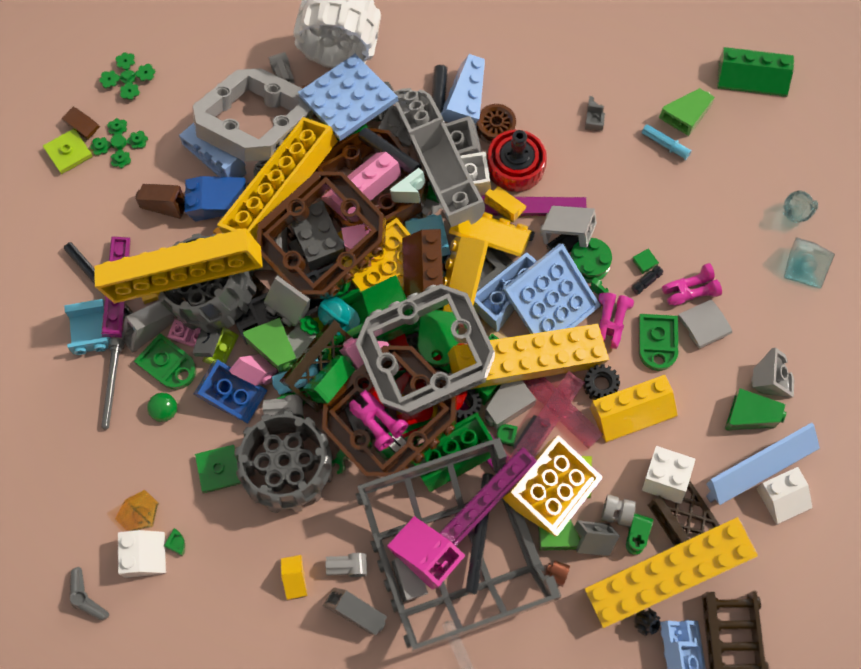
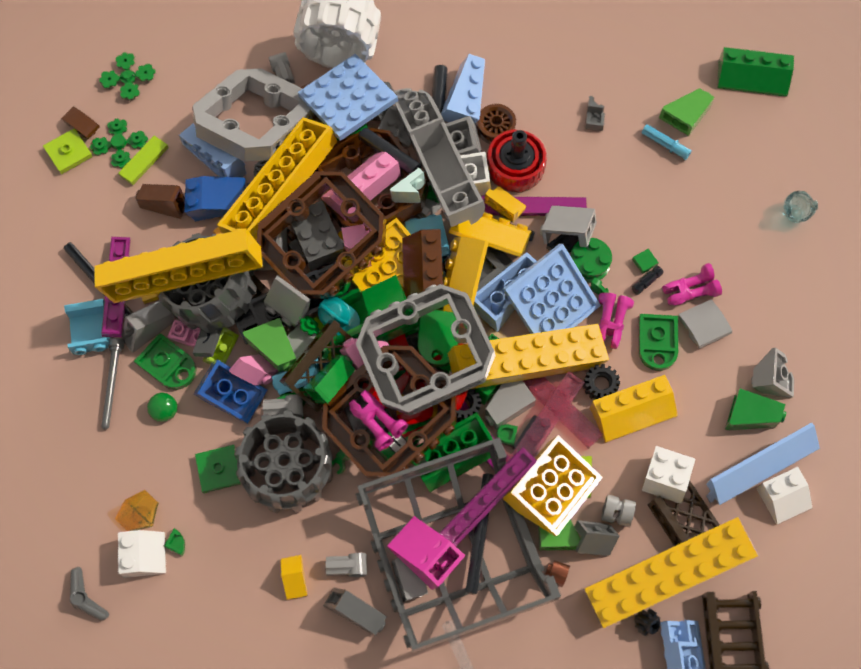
green piece [626,513,653,555] -> none
clear light blue slope [784,237,835,289] -> none
none -> lime tile [118,135,169,185]

